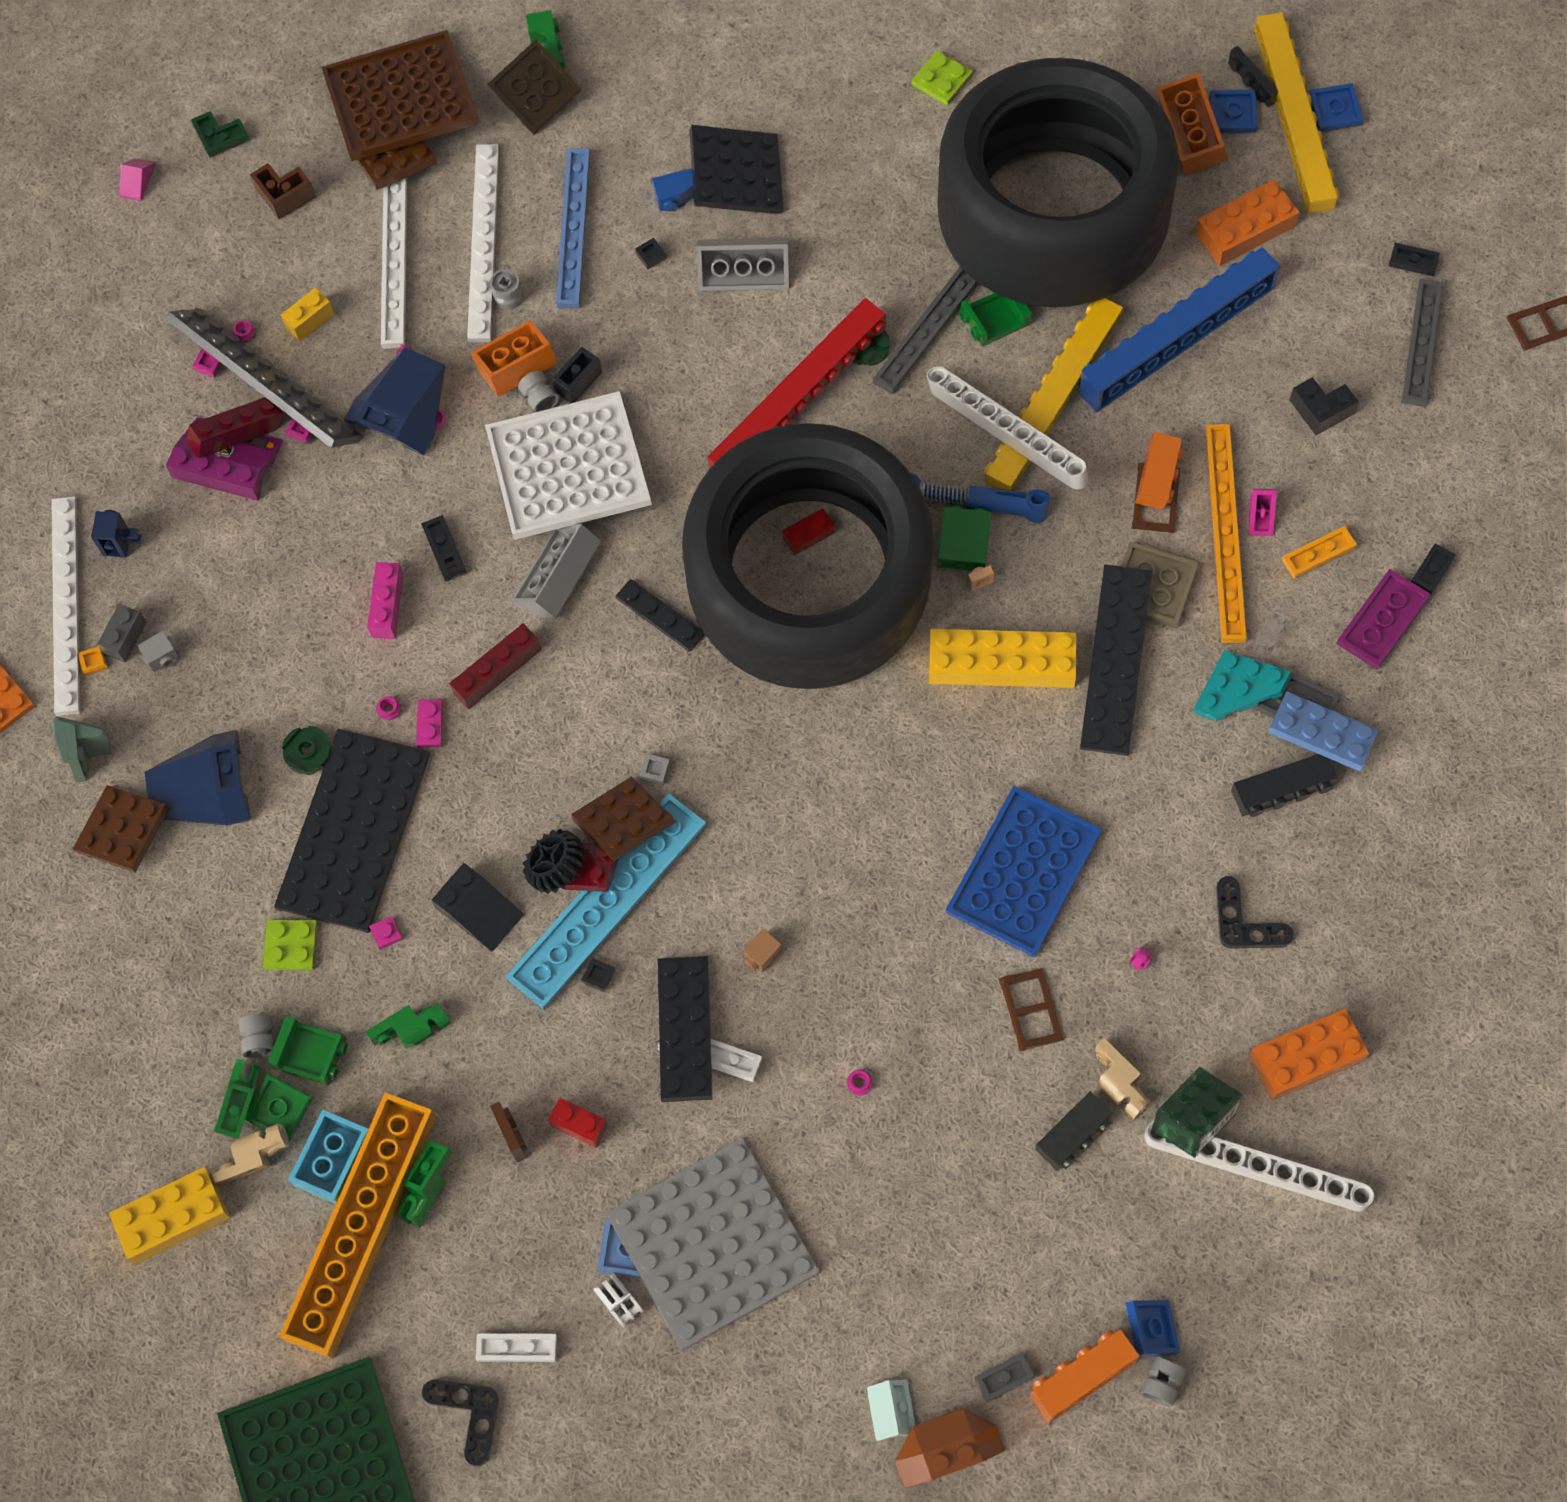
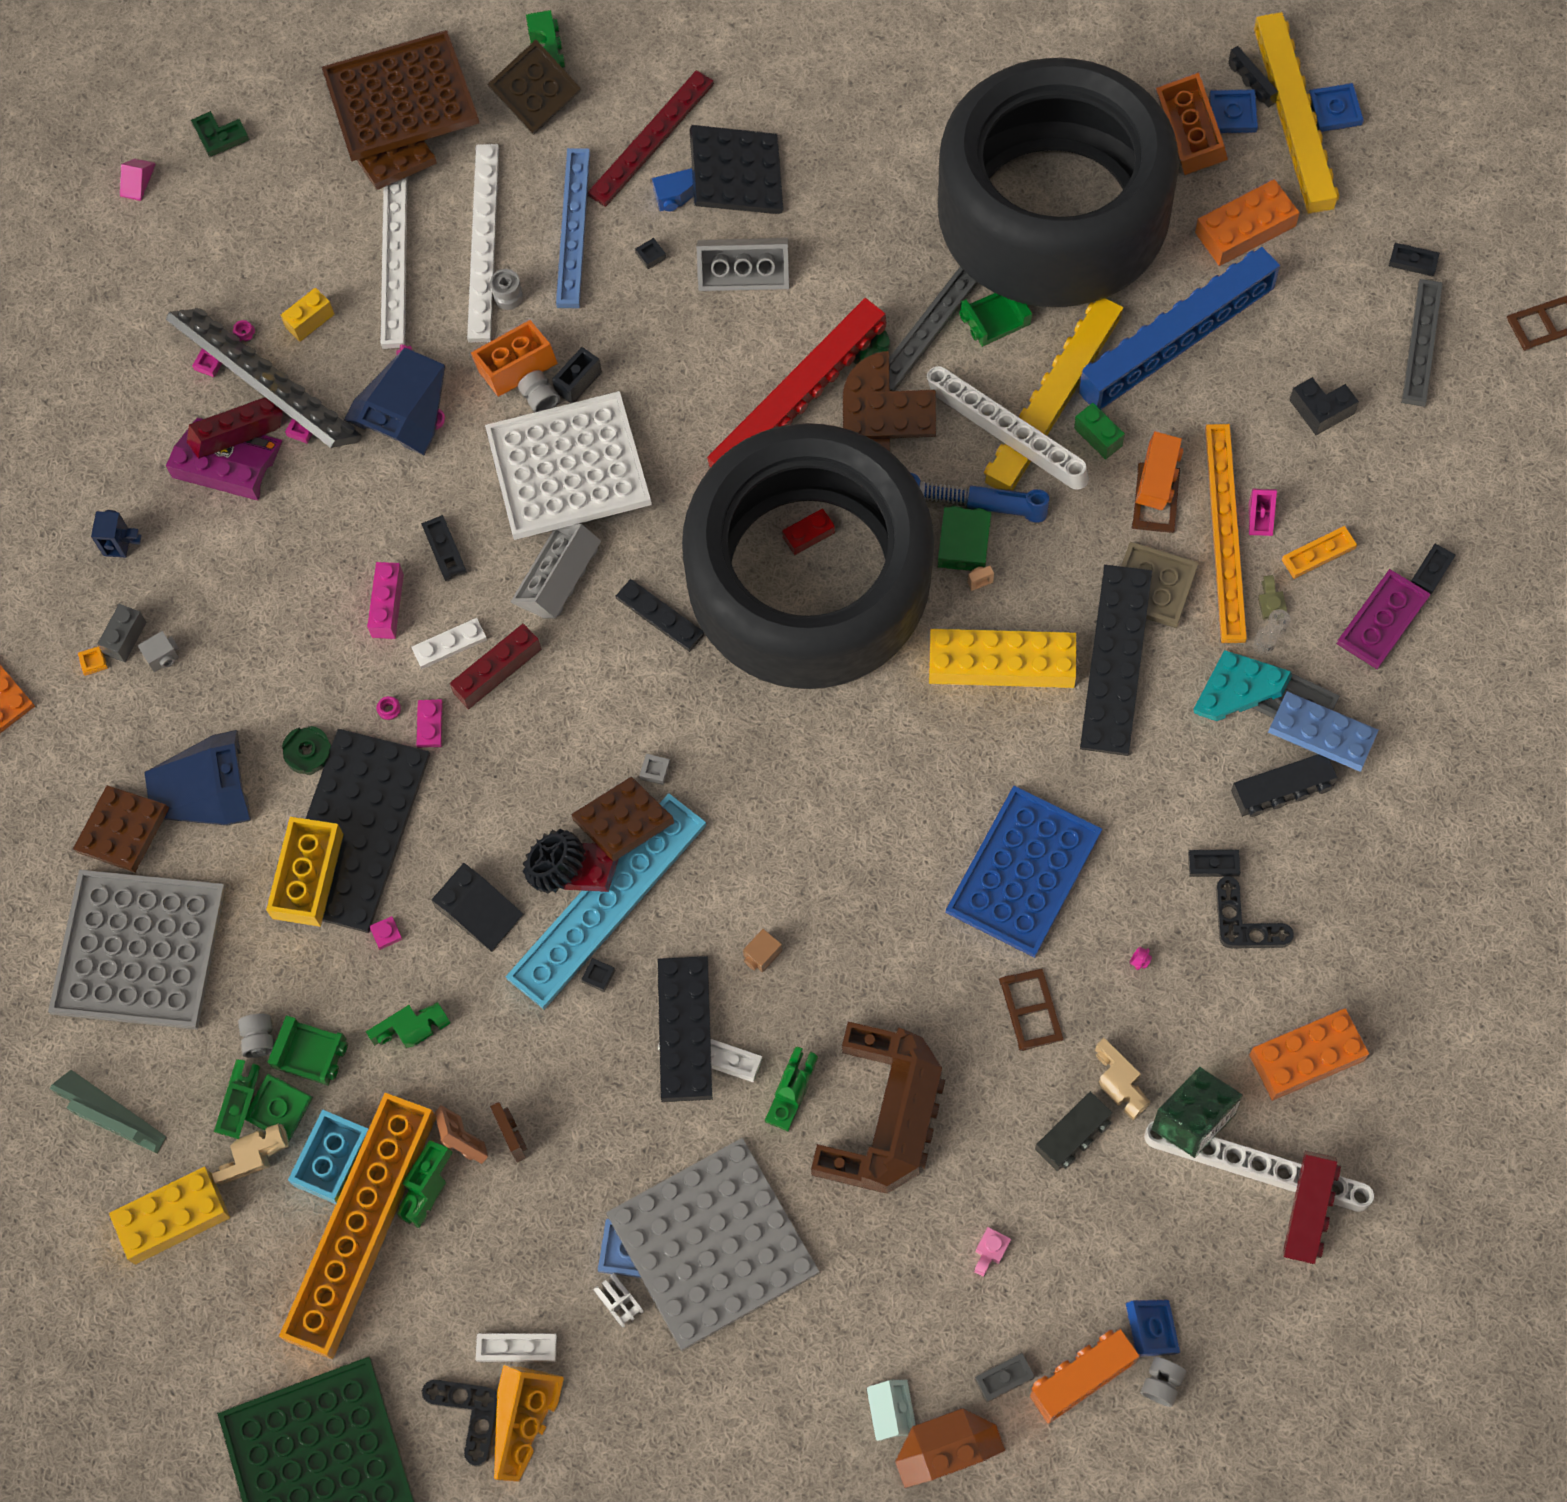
sand green piece [51,717,112,783] -> none
white plate [52,497,80,716] -> none
reddish brown brick [249,163,316,219] -> none
lime plate [263,920,318,970] -> none
red brick [548,1097,608,1148] -> none
dark pink plate [847,1070,873,1096] -> none
lime plate [911,50,973,105] -> none
none -> light grey plate [48,870,226,1030]
none -> sand green wedge [50,1070,166,1154]
none -> yellow brick [266,817,343,927]
none -> white plate [411,618,487,669]
none -> nougat plate [435,1105,488,1164]
none -> light orange wedge [494,1365,564,1482]
none -> dark red plate [587,70,714,207]
none -> green plate [765,1047,818,1132]
none -> reddish brown wedge [811,1021,946,1194]
none -> reddish brown plate [843,351,936,452]
none -> bright pink plate [974,1227,1011,1277]
none -> green brick [1074,403,1125,460]
none -> black plate [1188,850,1241,877]
none -> olive plate [1258,575,1288,619]
none -> dark red brick [1283,1150,1341,1265]

